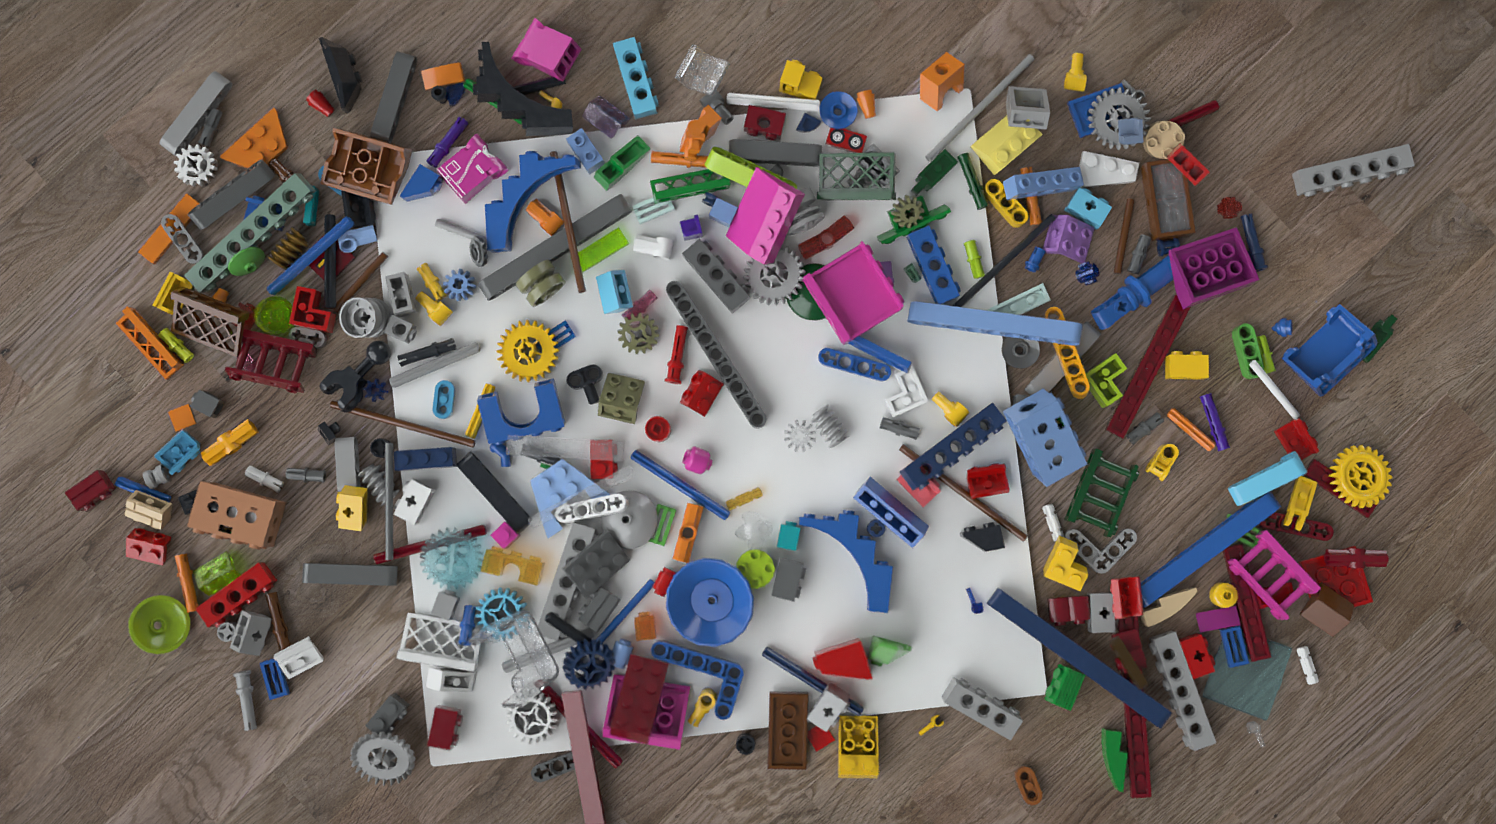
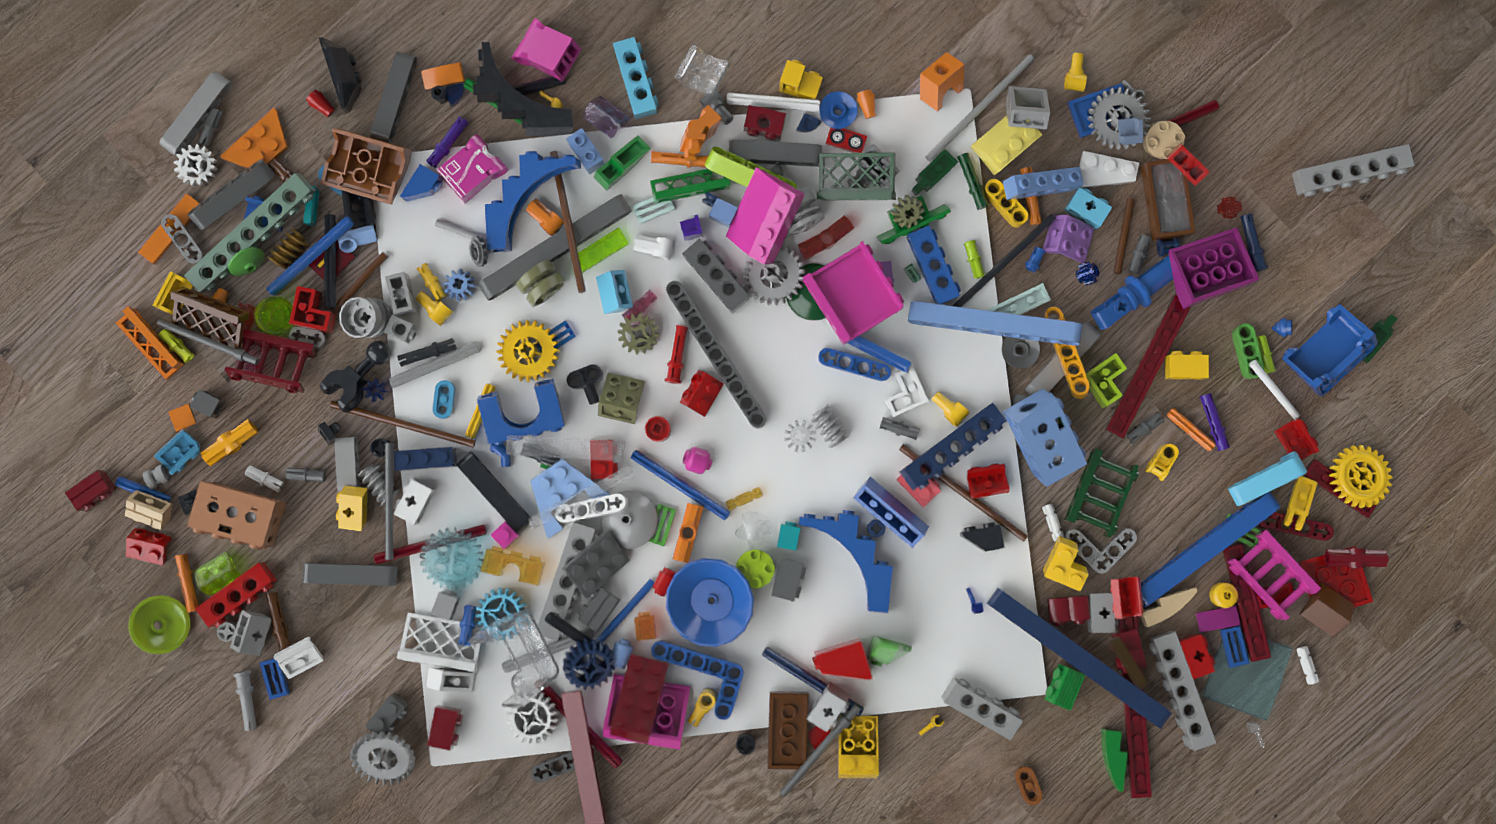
none -> dark grey bar [157,319,260,365]
none -> dark grey bar [779,705,860,796]

